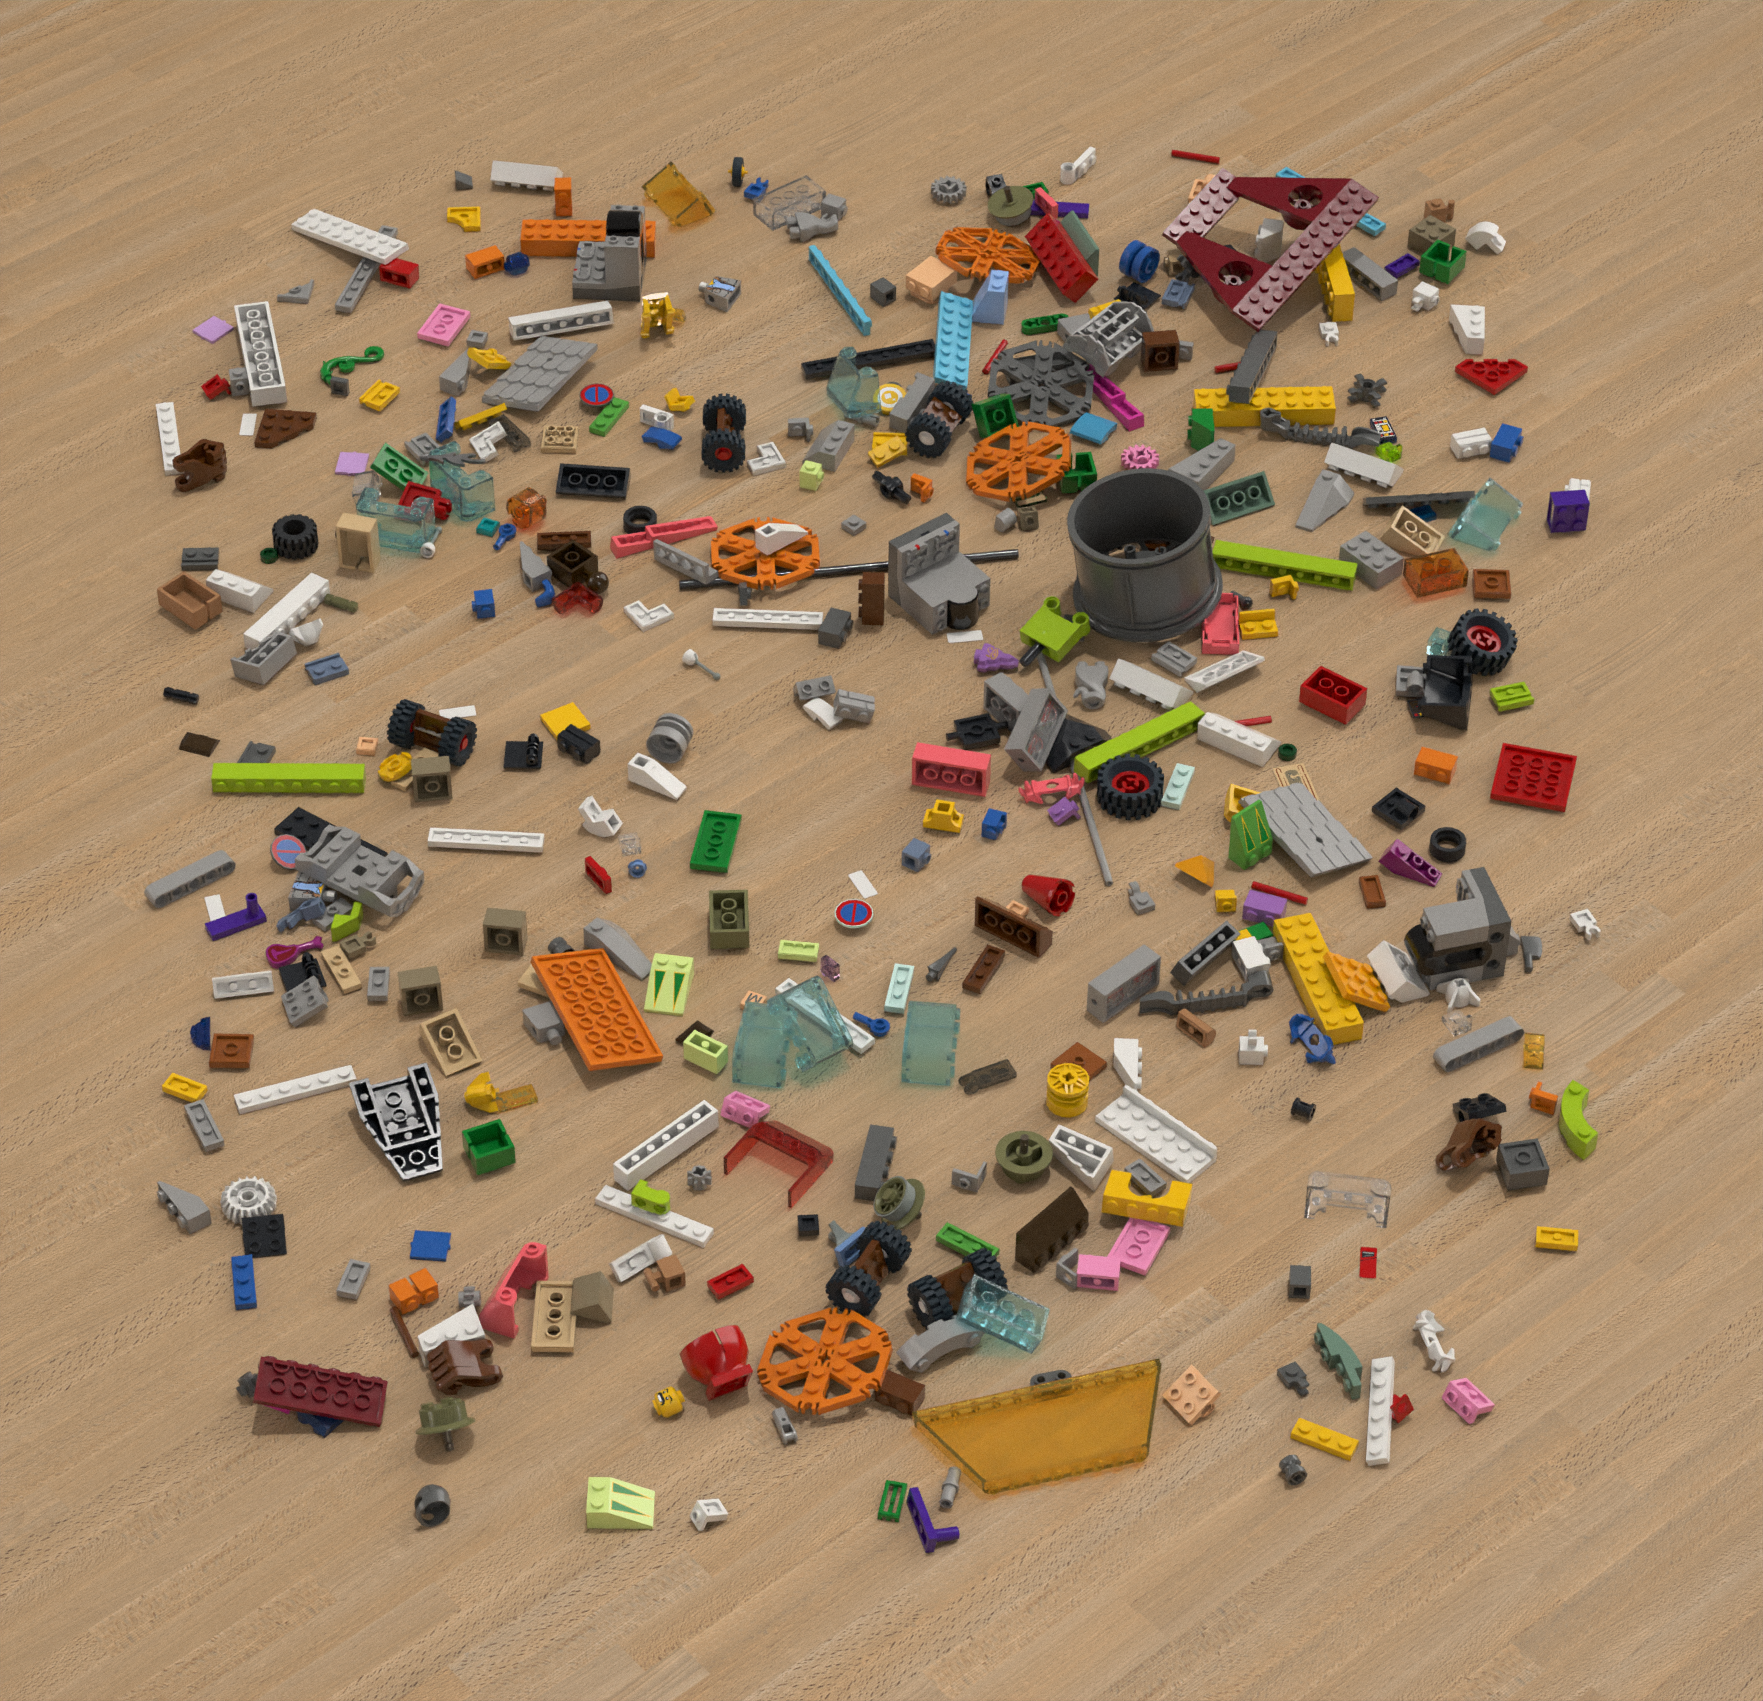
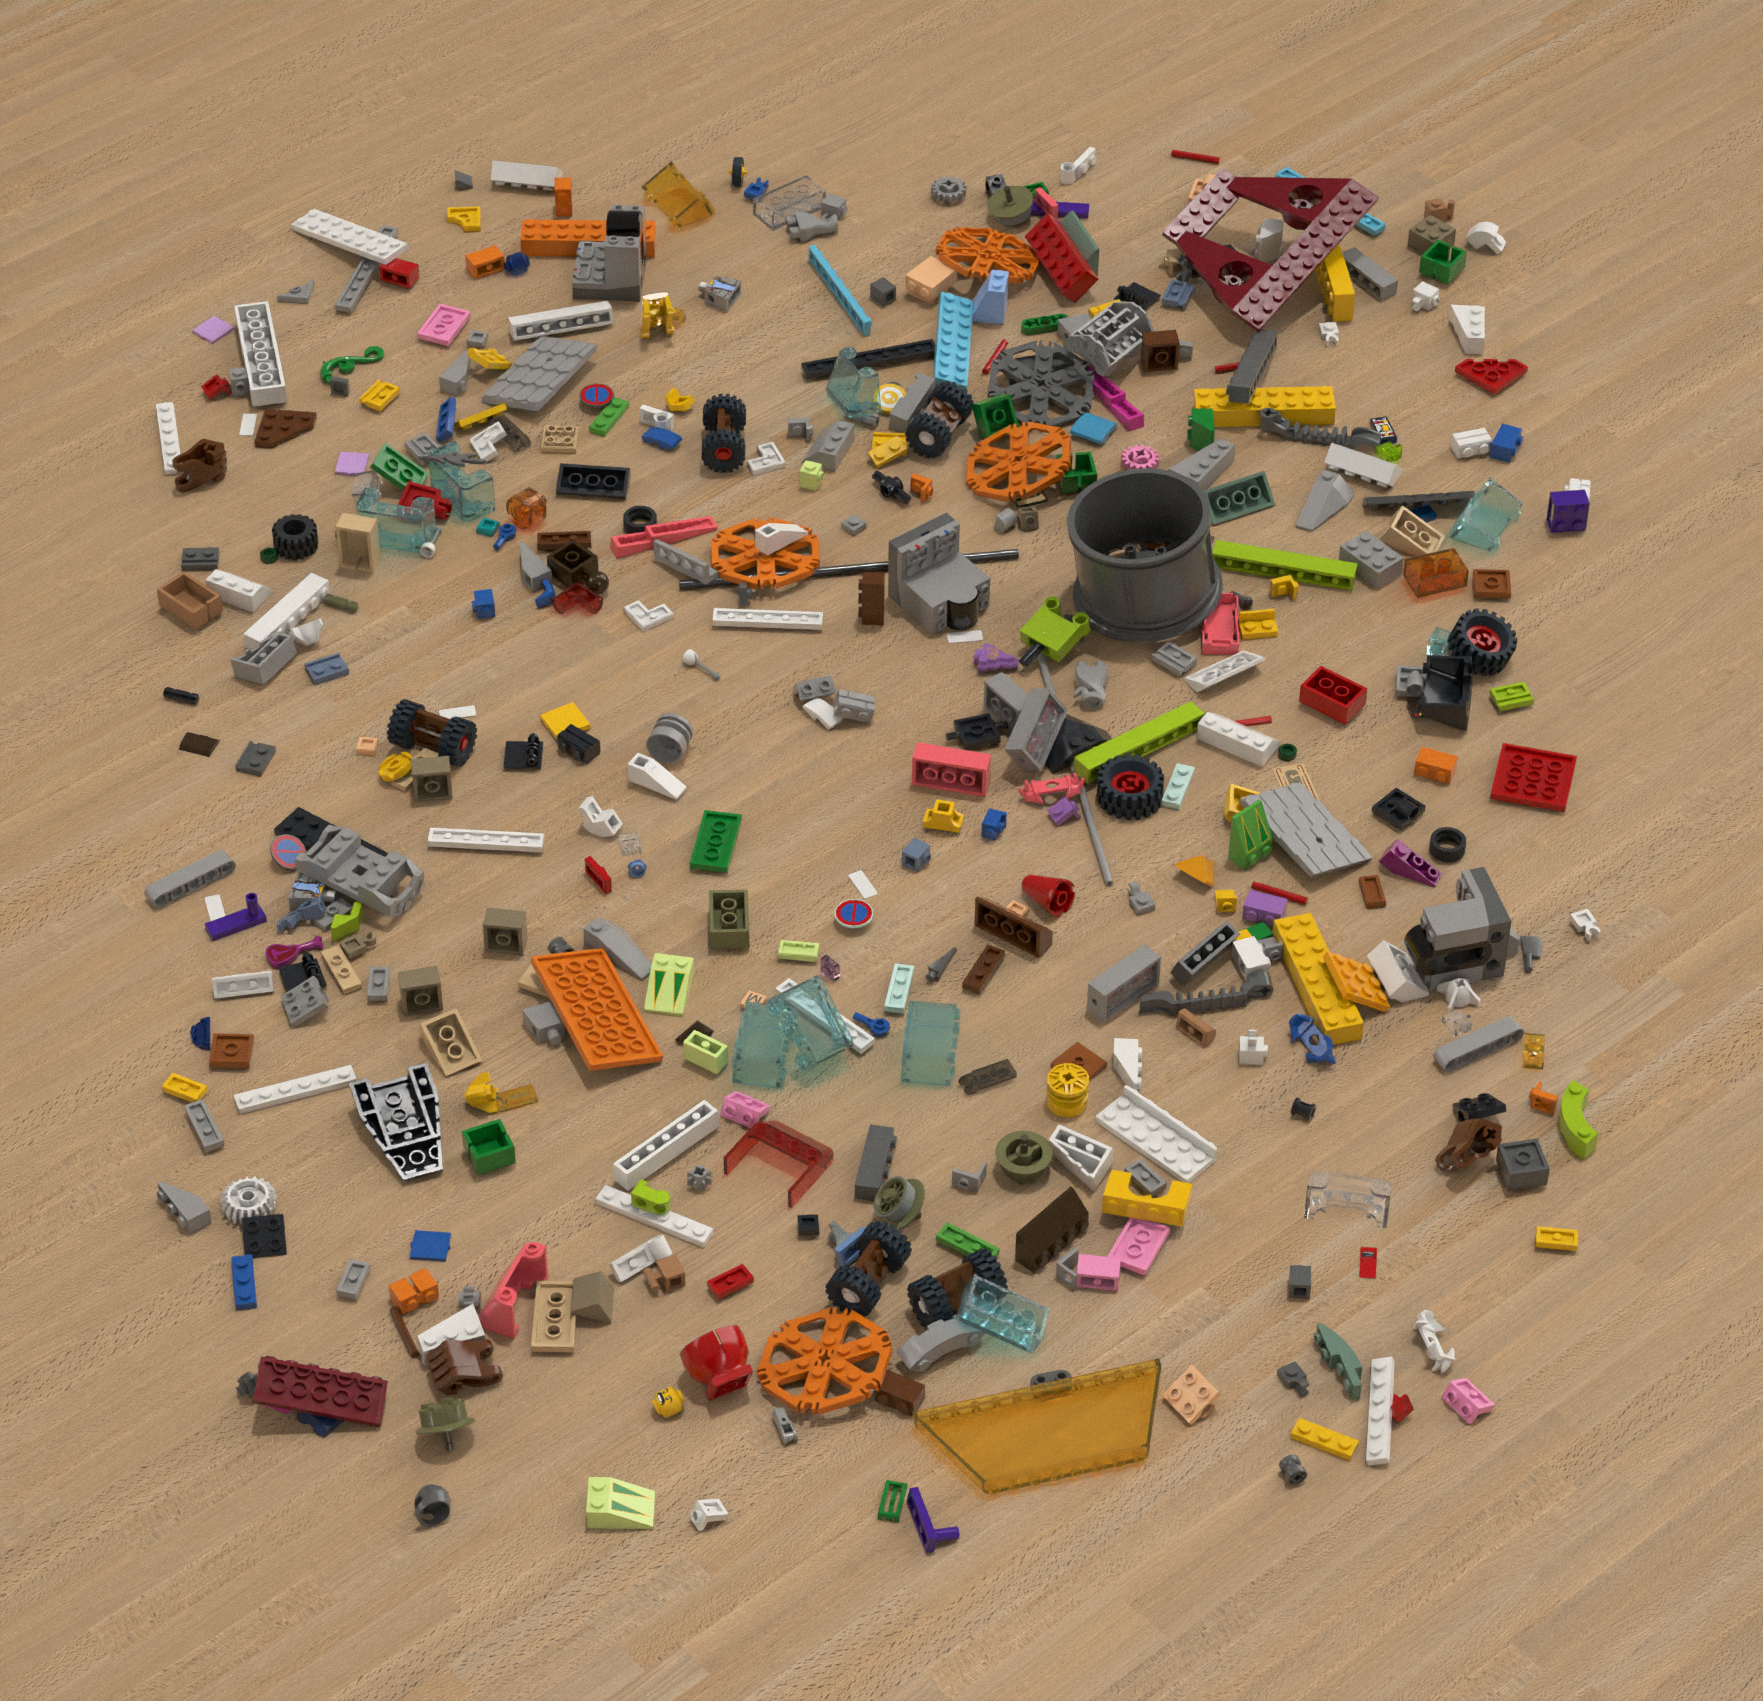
lime brick [211,763,366,793] -> none
dark grey brick [818,607,854,649] -> none
light grey pin [939,1466,962,1508] -> none
white slope [1109,658,1193,711] -> none
blue wheel [1119,240,1160,283] -> none
dark grey pin [1347,373,1387,408] -> none
dark purple plate [1384,253,1420,279] -> none

